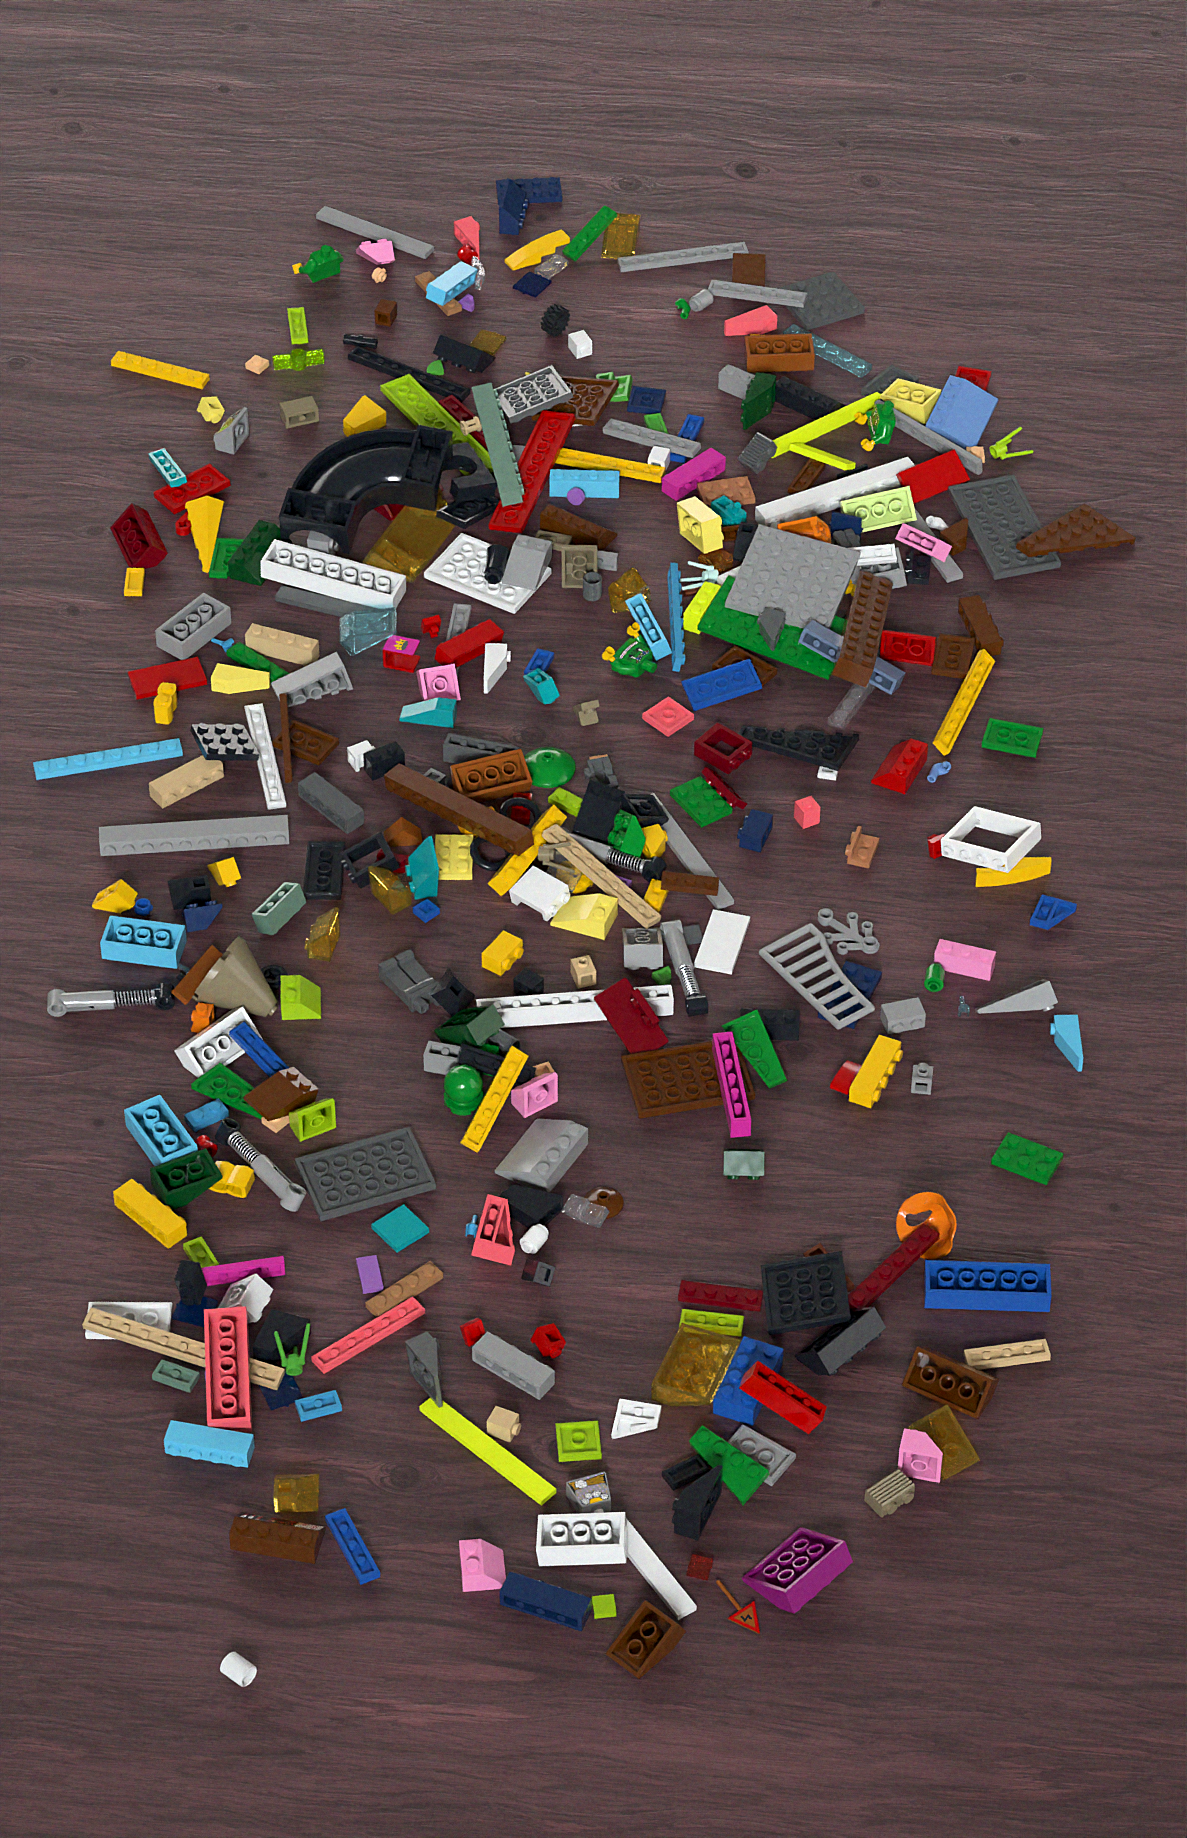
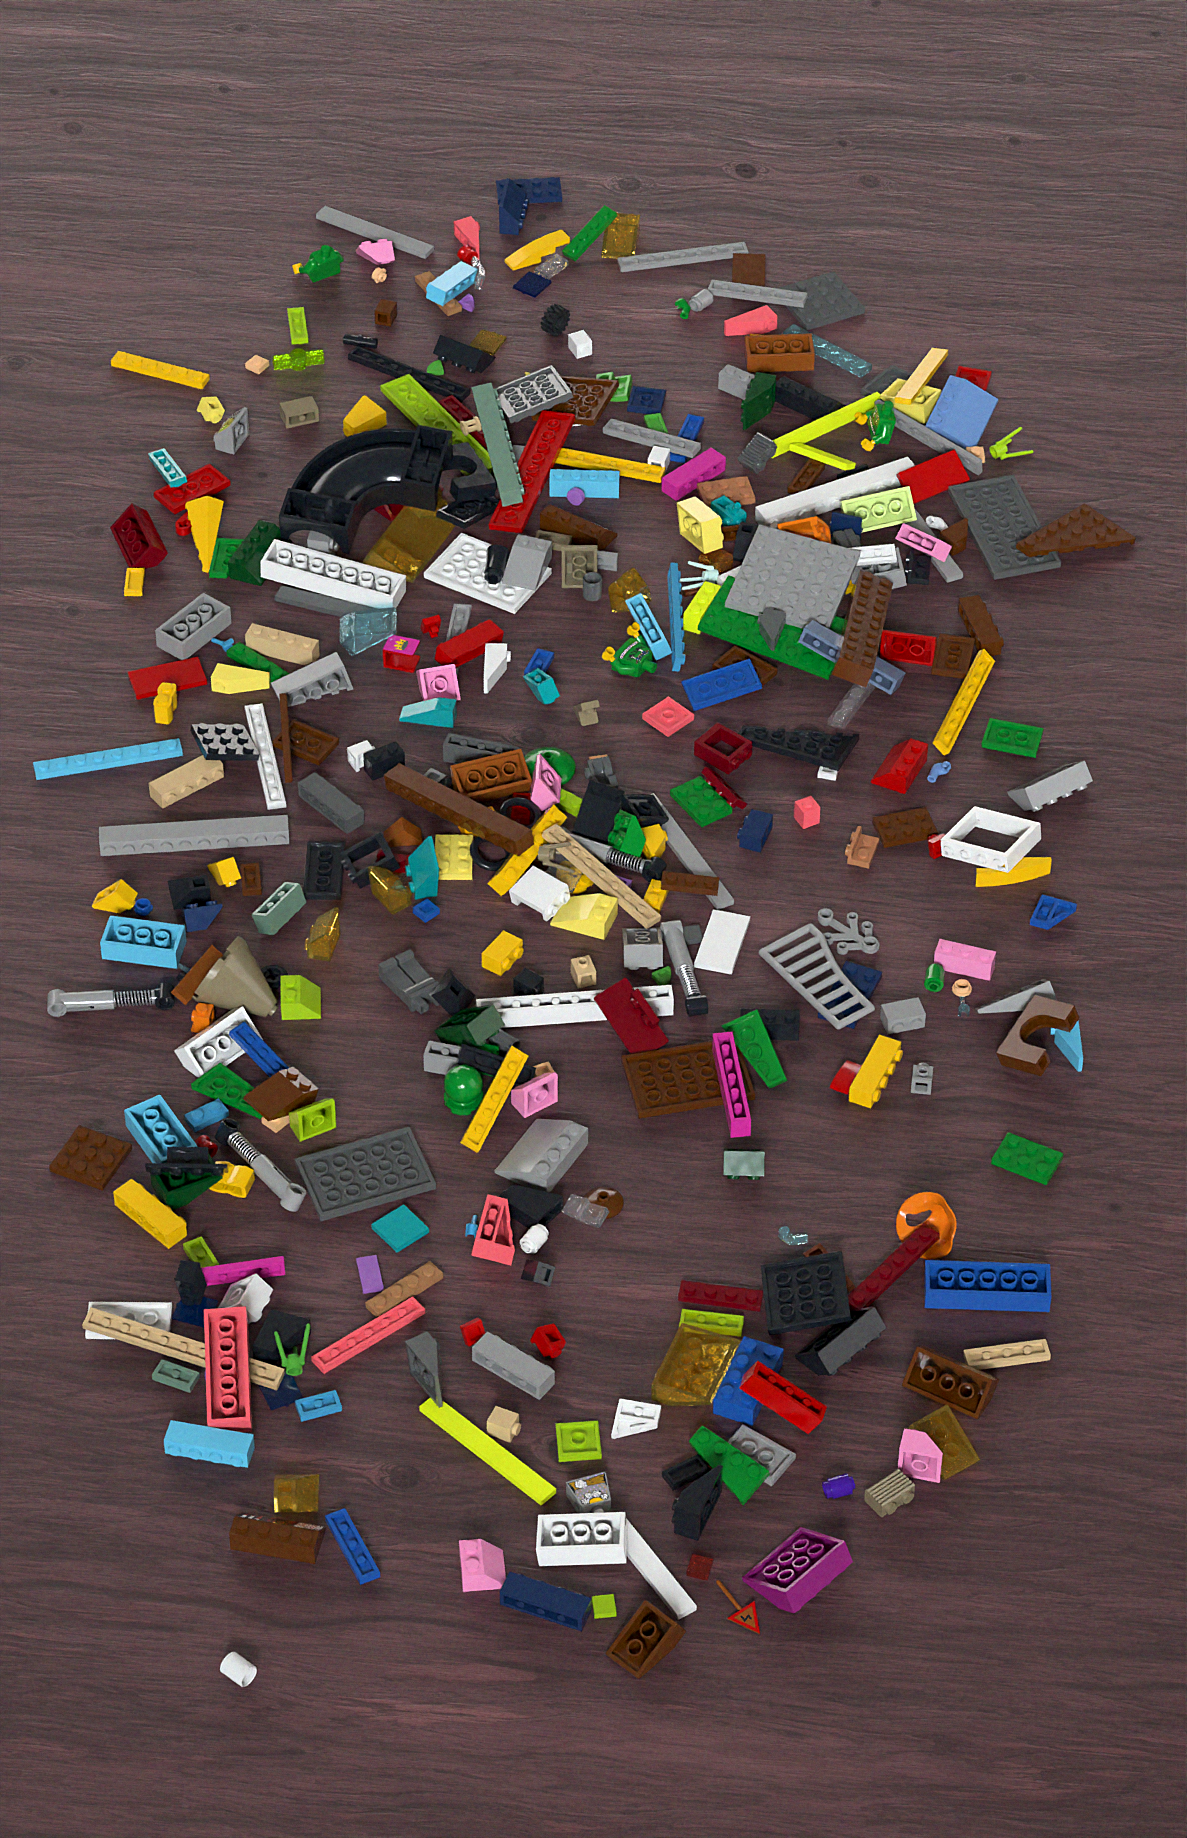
none -> reddish brown plate [49,1125,132,1191]
none -> black bracket [145,1147,228,1176]
none -> reddish brown plate [240,863,262,896]
none -> bright pink slope [530,754,561,811]
none -> clear light blue arm [778,1226,808,1245]
none -> dark purple brick [822,1473,855,1499]
none -> reddish brown plate [872,807,938,848]
none -> yellow tile [895,348,948,405]
none -> light nougat plate [952,979,972,997]
none -> reddish brown arch [996,995,1079,1076]
none -> light grey slope [1007,761,1093,812]

